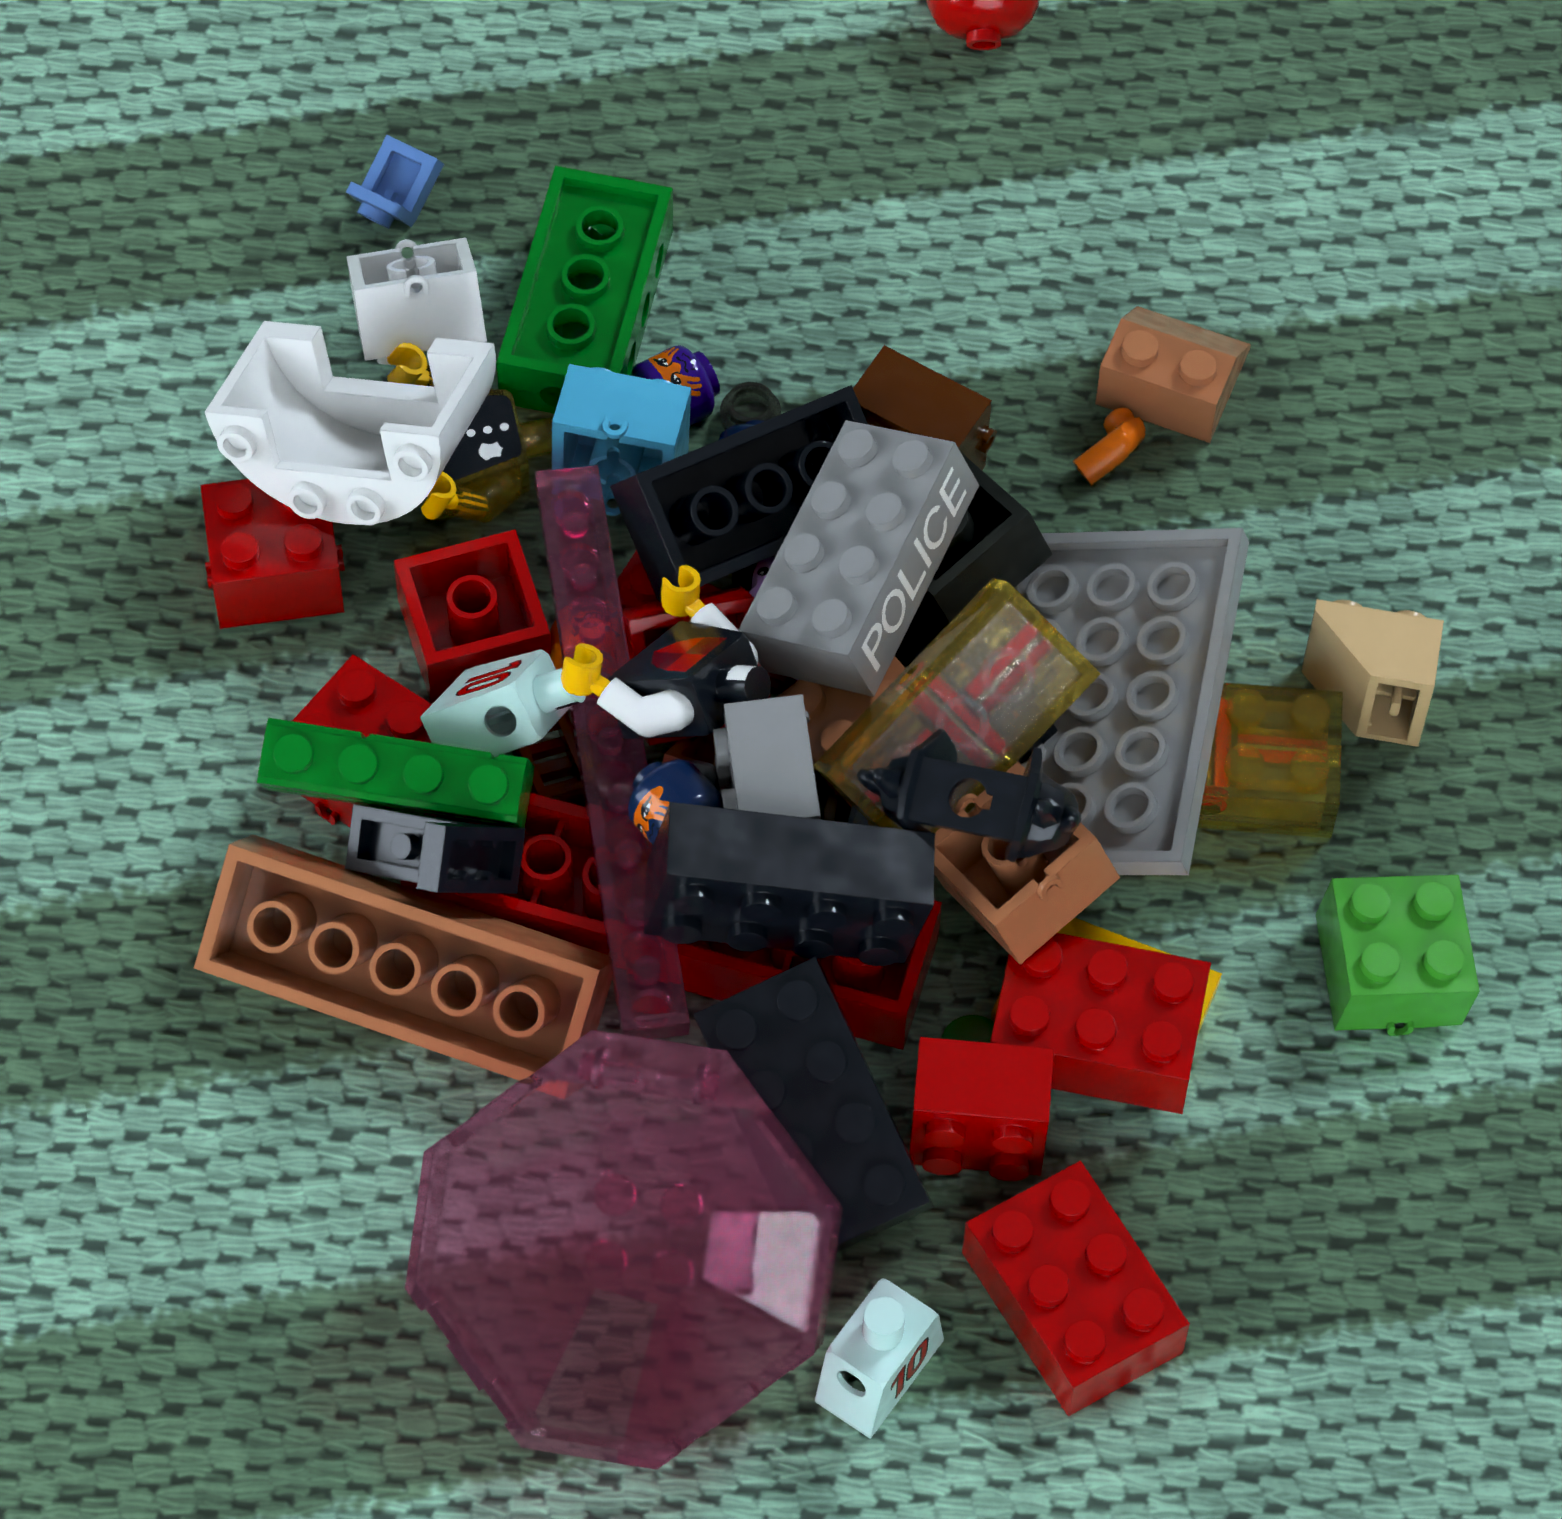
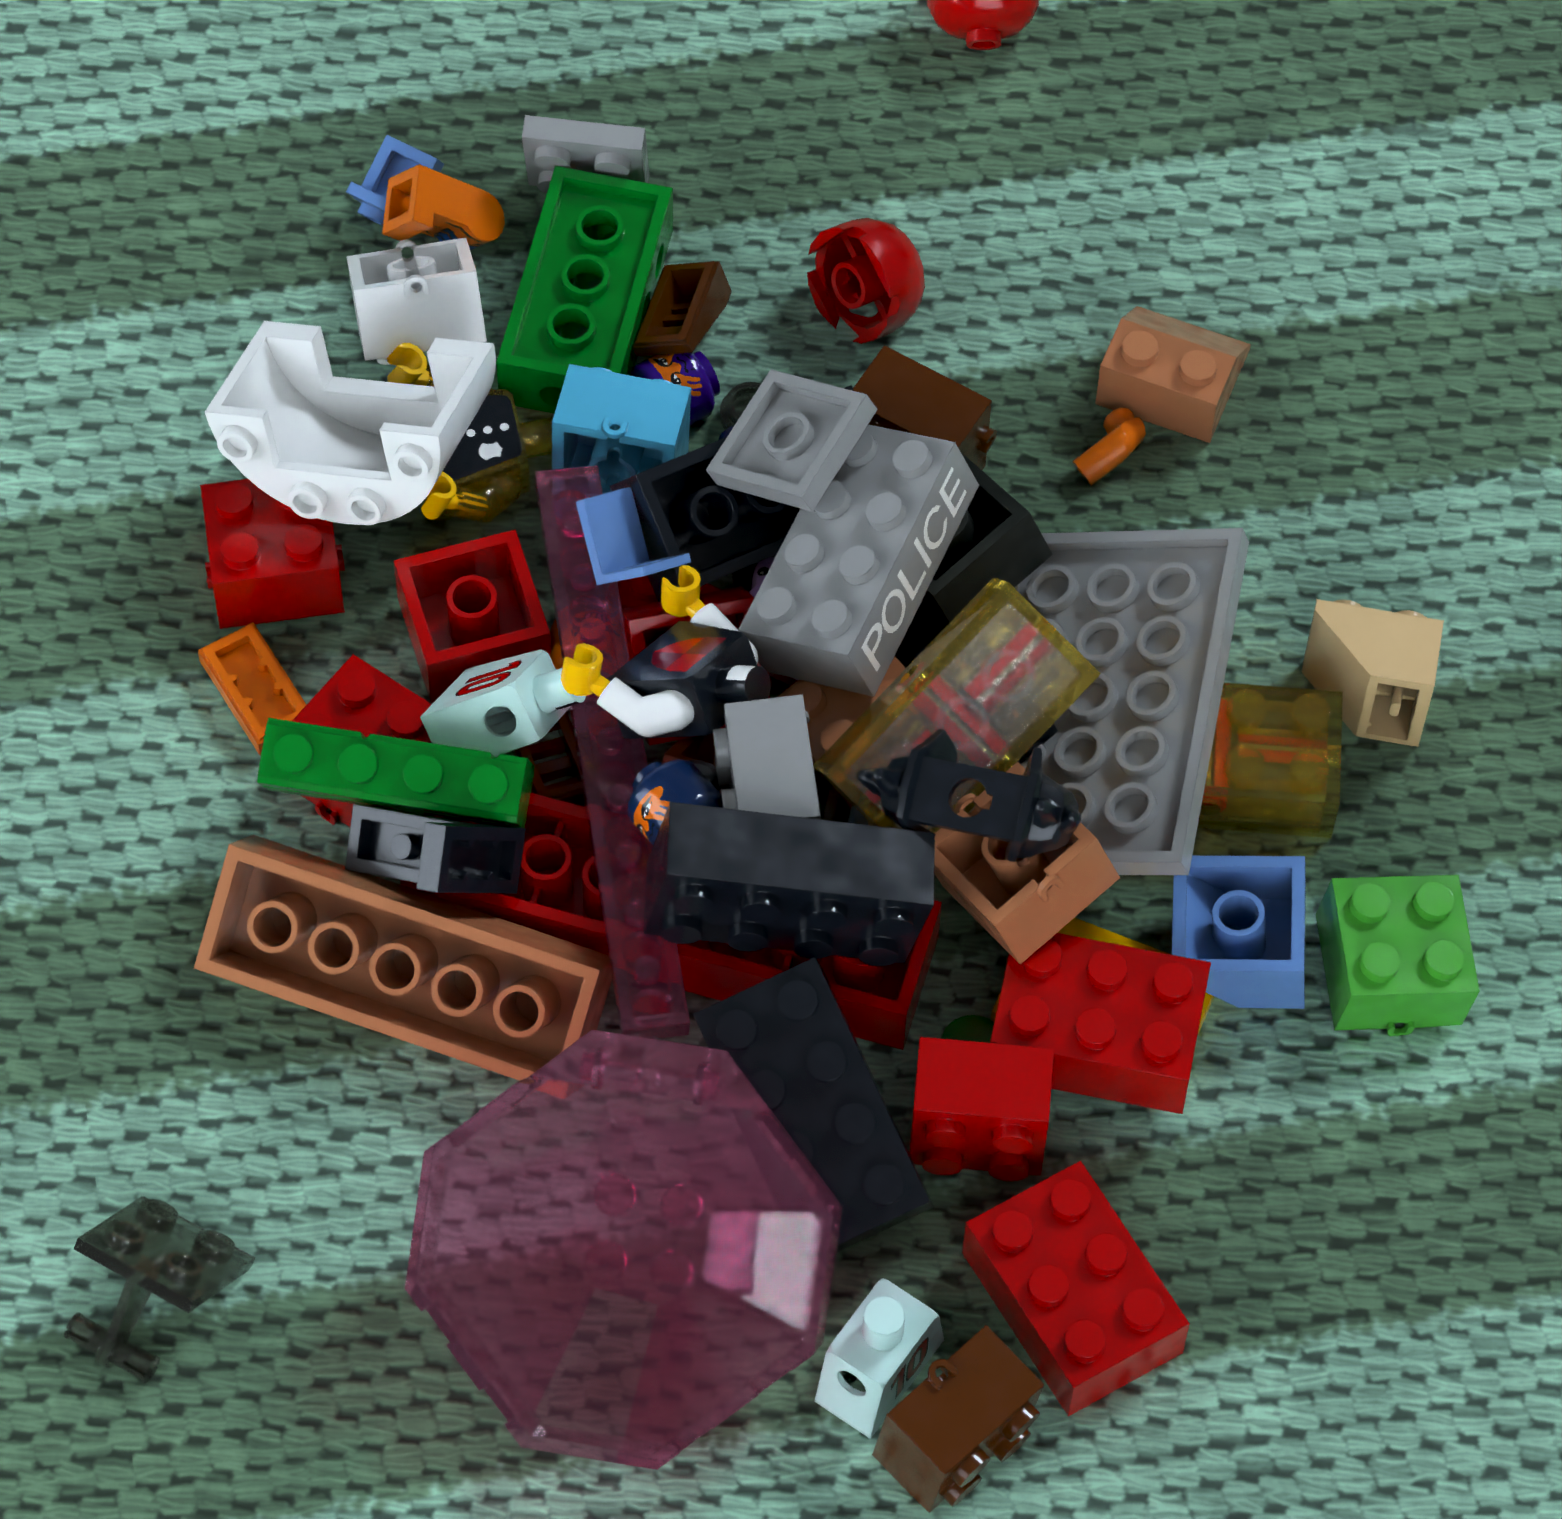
none -> clear smoke plate [64,1196,255,1383]
none -> orange plate [198,622,307,755]
none -> orange leg [382,164,505,250]
none -> light grey plate [522,115,650,194]
none -> medium blue bracket [576,487,691,585]
none -> reddish brown slope [632,261,732,357]
none -> light grey plate [706,369,878,512]
none -> red cylinder [807,217,925,344]
none -> reddish brown brick [872,1325,1044,1513]
none -> medium blue slope [1172,855,1306,1009]

